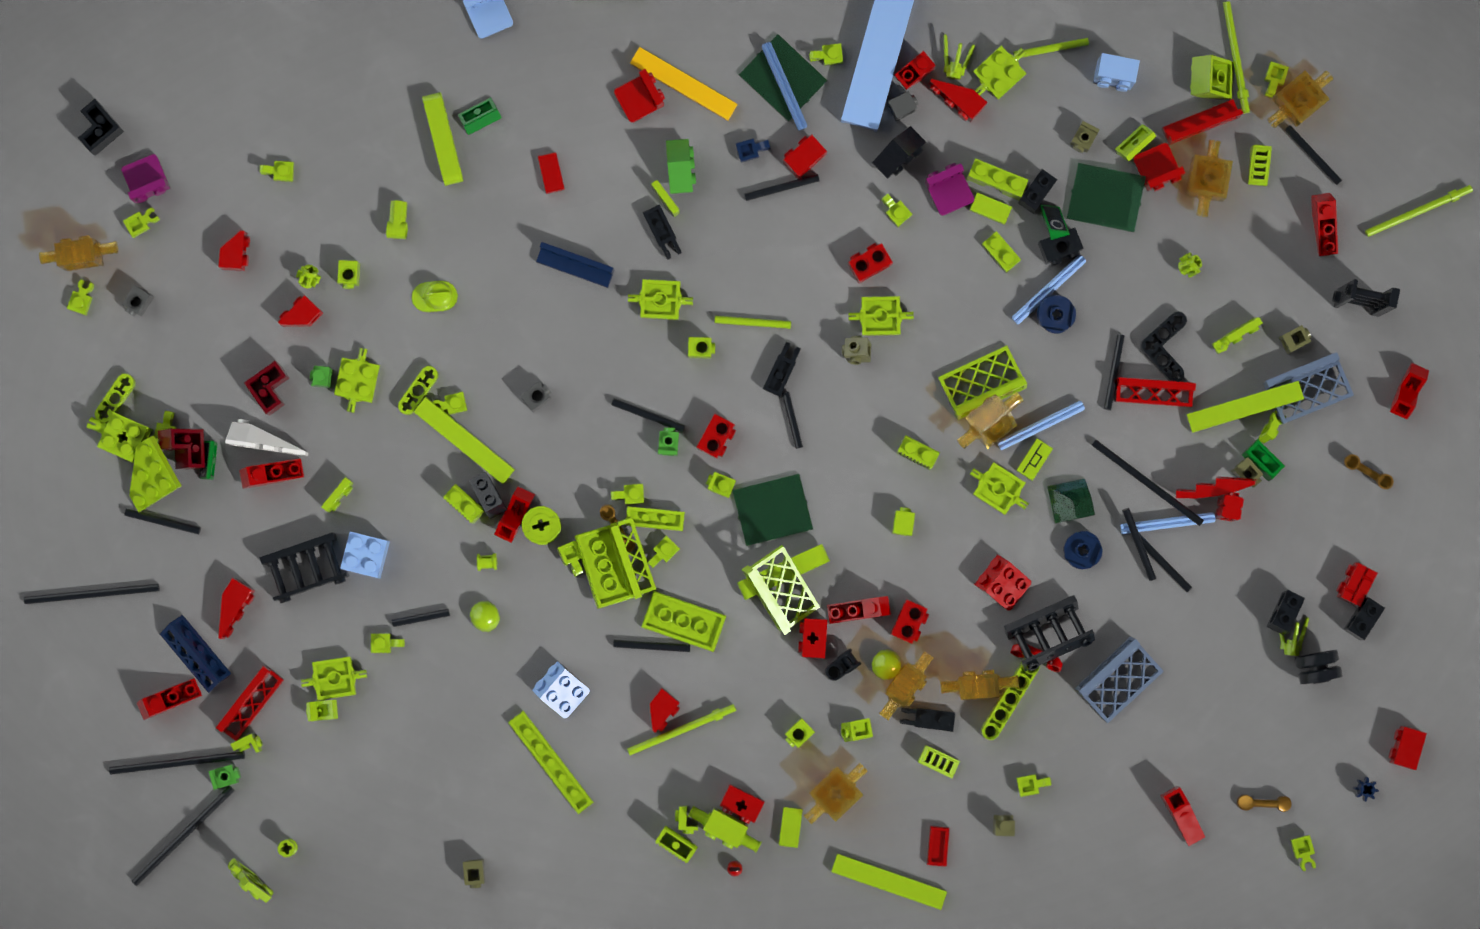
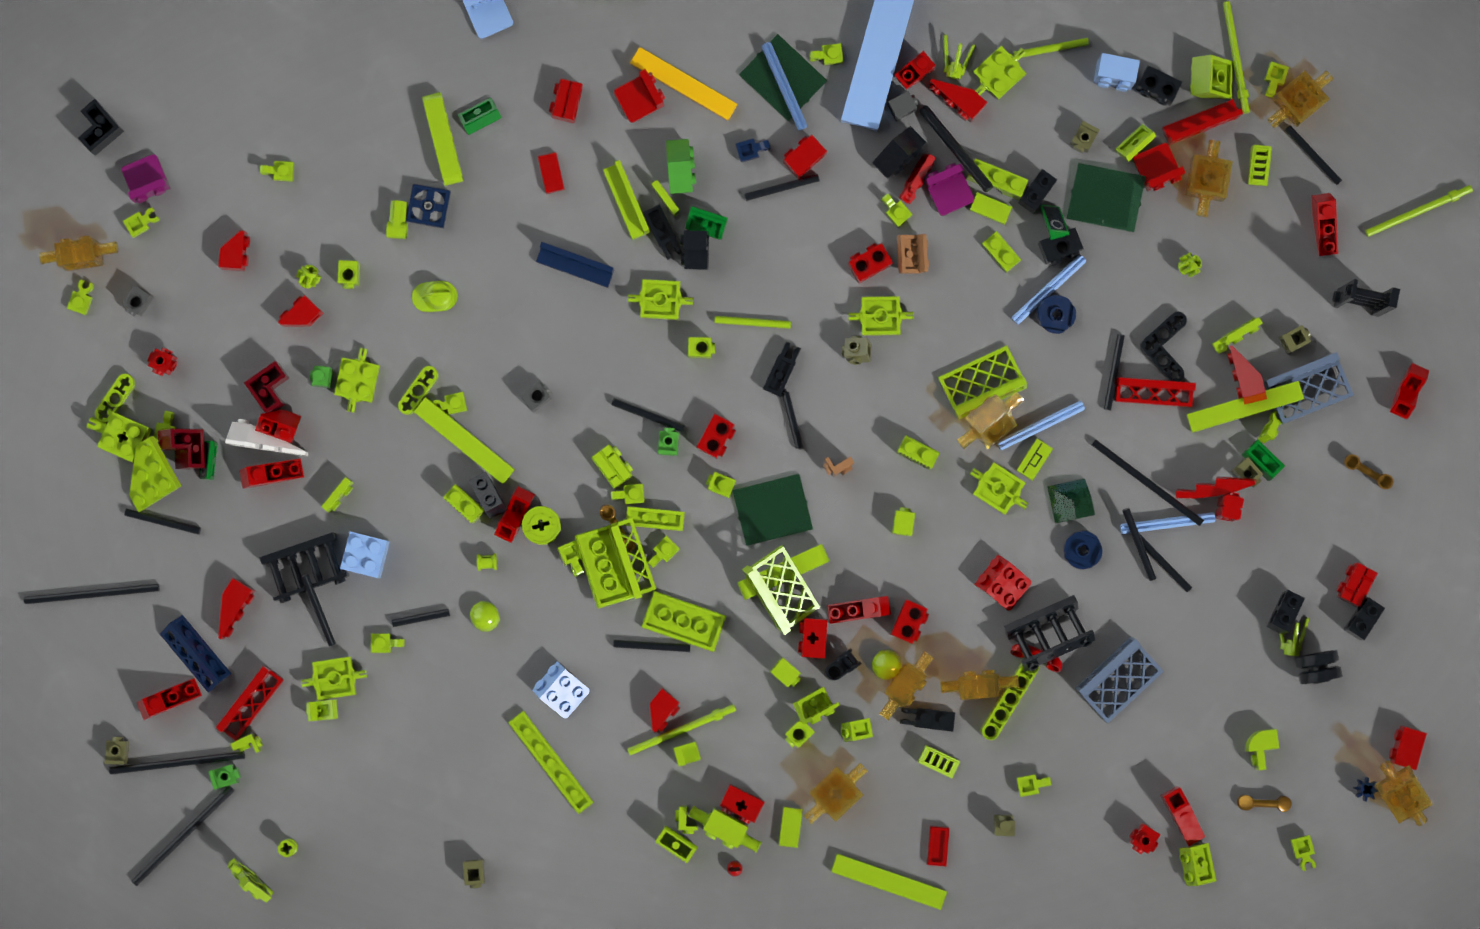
none -> olive brick [104,737,129,765]
none -> red brick [147,347,177,376]
none -> red slope [255,410,301,443]
none -> black bar [301,574,336,646]
none -> dark blue piece [406,184,451,229]
none -> red brick [549,79,583,123]
none -> lime brick [591,444,633,489]
none -> lime fence [603,160,650,240]
none -> lime panel [673,741,701,767]
none -> black brick [680,230,709,270]
none -> green hinge [685,206,728,240]
none -> lime brick [770,657,801,687]
none -> lime bracket [792,686,840,725]
none -> medium nougat bracket [823,456,854,477]
none -> medium nougat bracket [897,234,929,274]
none -> red hinge [899,154,936,204]
none -> black axle [920,105,993,192]
none -> red brick [1129,823,1161,855]
none -> black brick [1136,65,1182,106]
none -> lime bracket [1179,843,1216,886]
none -> red slope [1227,346,1267,405]
none -> lime brick [1245,729,1280,770]
none -> clear yellow brick [1375,761,1433,826]

